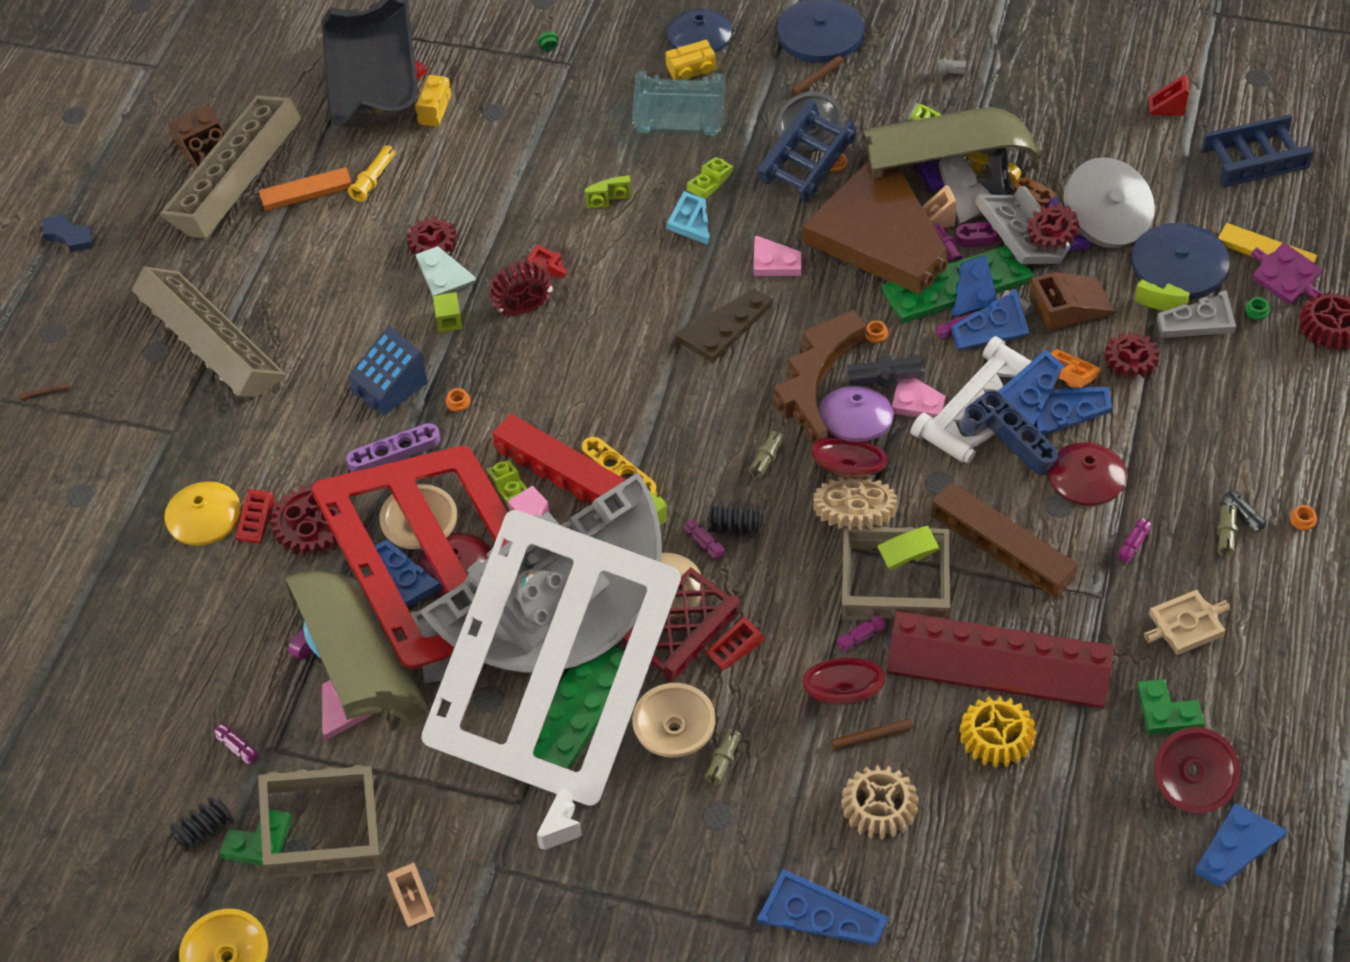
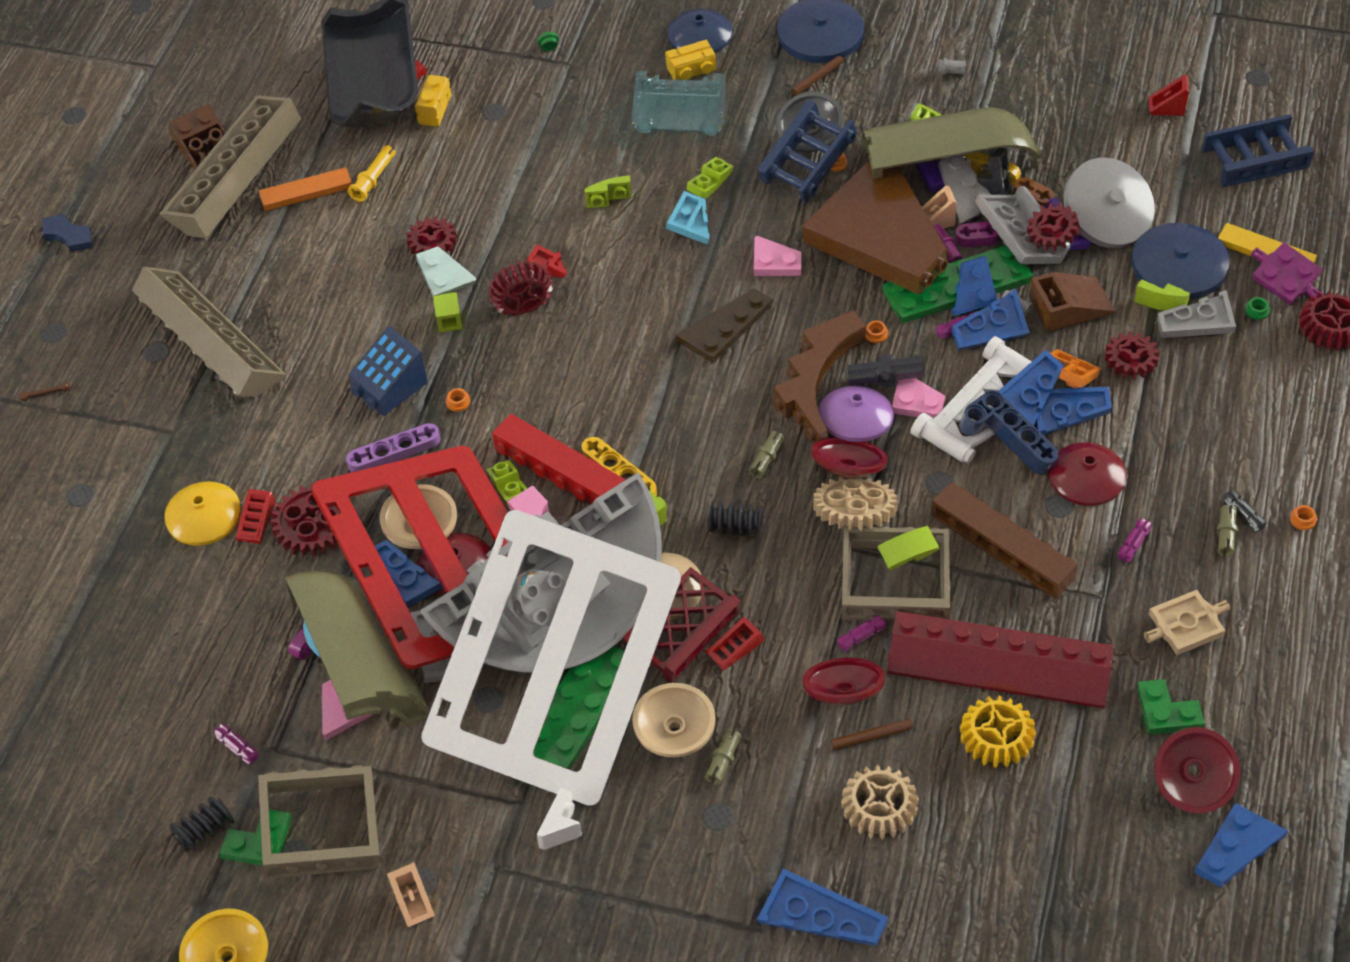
magenta axle [683,519,725,559] -> none

